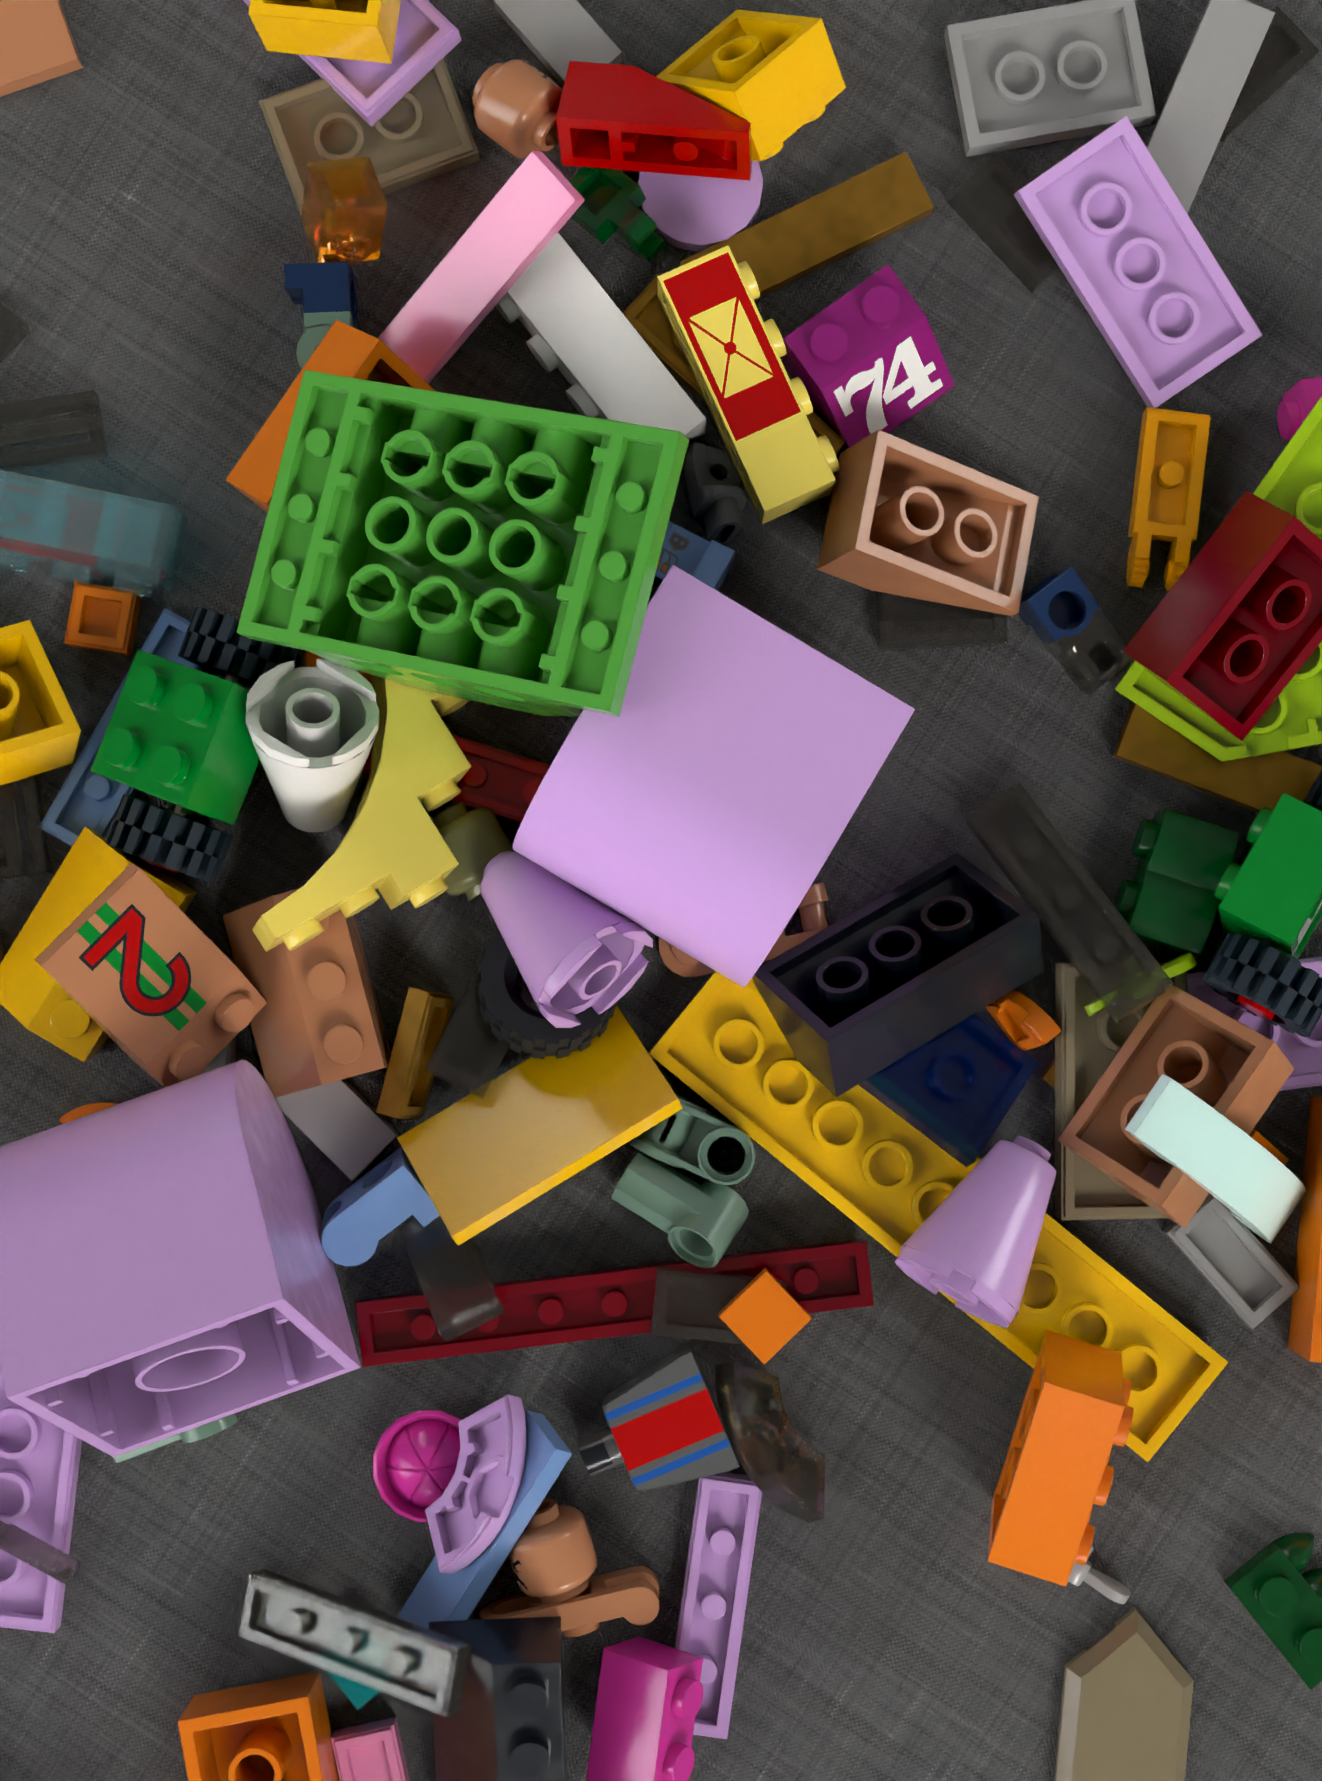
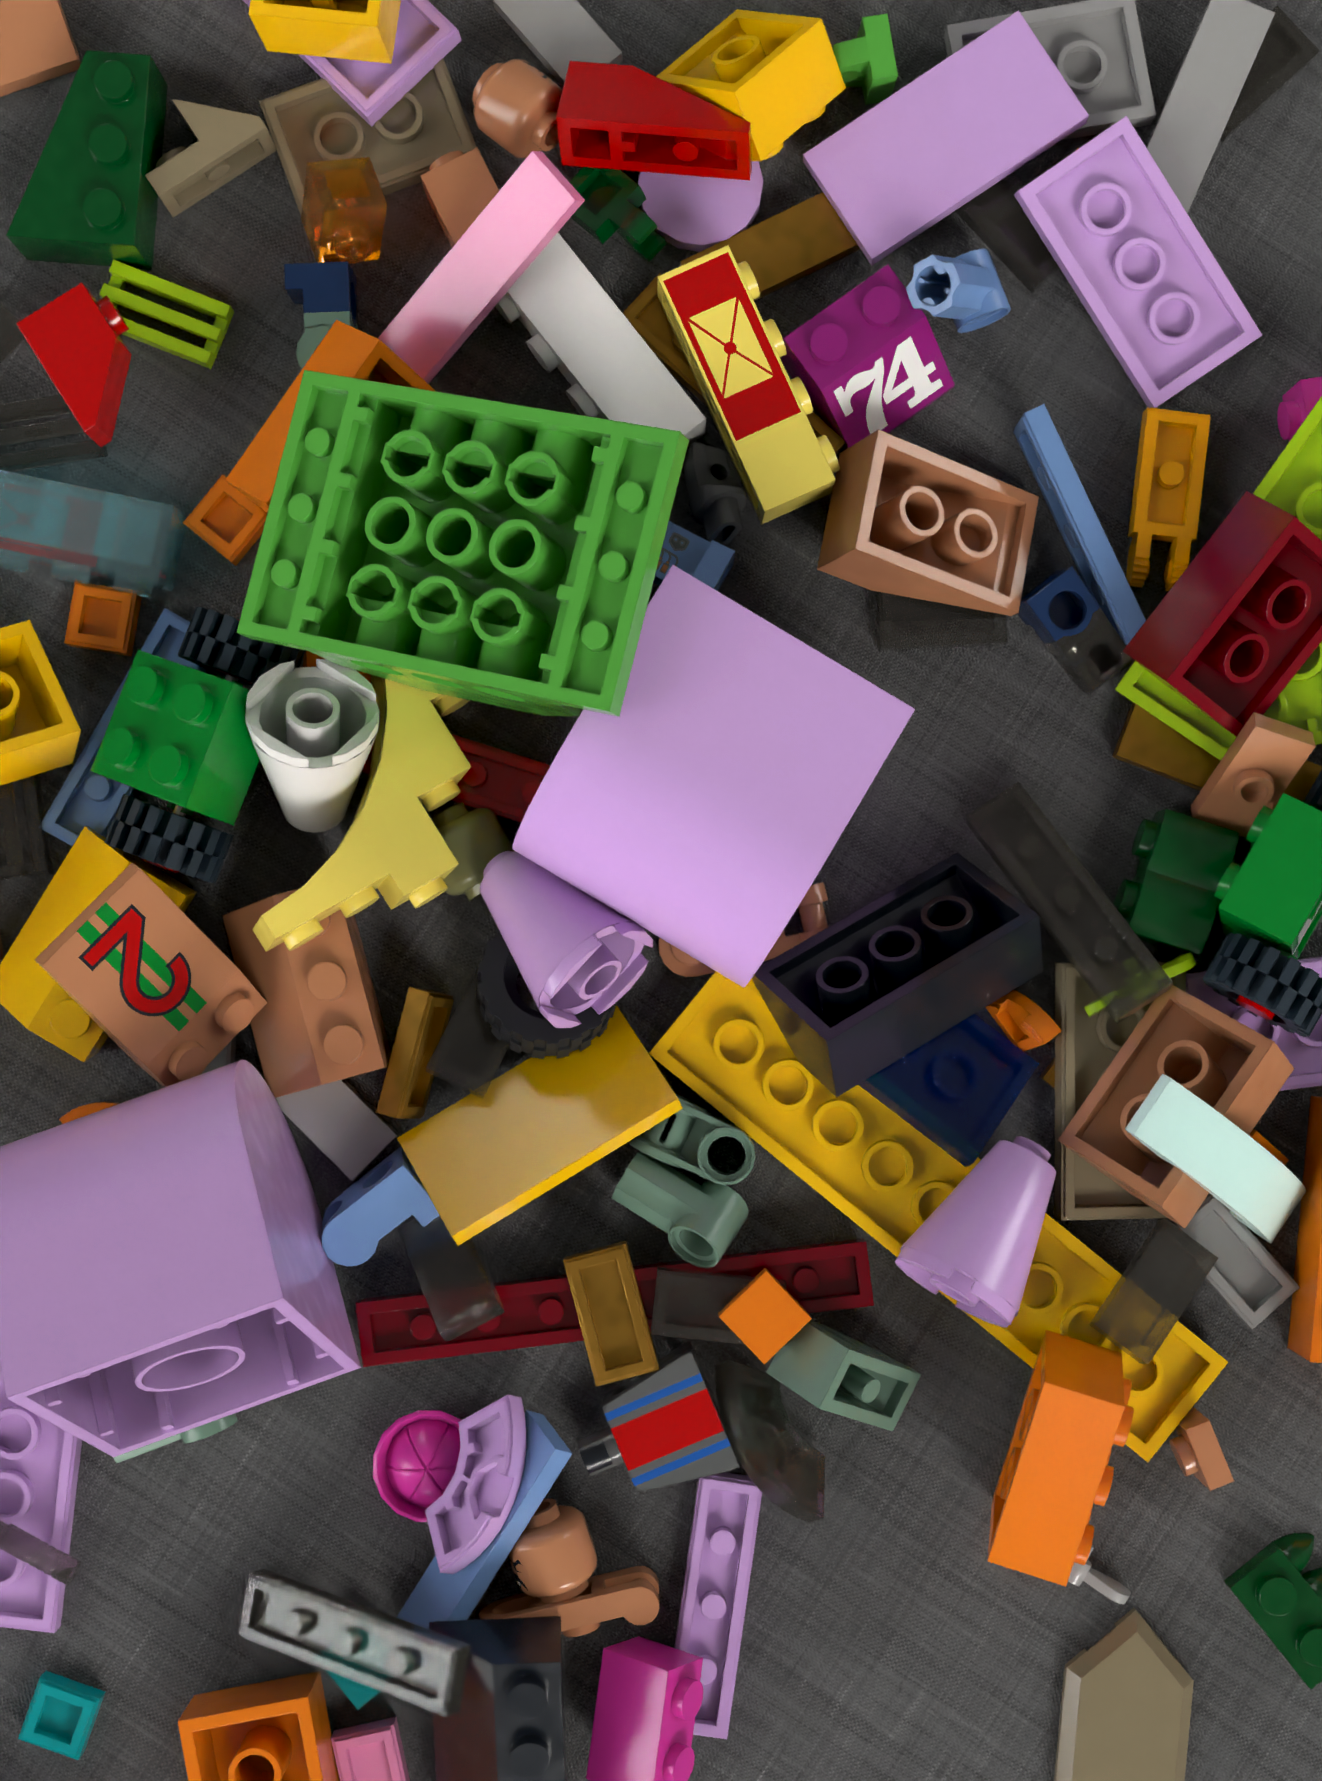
none -> dark green wedge [6,50,168,270]
none -> red slope [16,282,132,447]
none -> teal tile [18,1671,106,1760]
none -> lime tile [99,260,234,369]
none -> dark tan slope [145,99,277,218]
none -> orange tile [183,474,267,566]
none -> nougat brick [420,147,499,248]
none -> pearl gold tile [563,1241,659,1387]
none -> sand green slope [766,1320,921,1431]
none -> lavender tile [803,10,1089,266]
none -> bright green tile [832,14,898,105]
none -> medium blue piece [906,249,1011,333]
none -> medium blue tile [1013,404,1146,654]
none -> clear smoke tile [1089,1219,1218,1364]
none -> nougat plate [1170,1407,1234,1491]
none -> nougat plate [1191,712,1316,838]

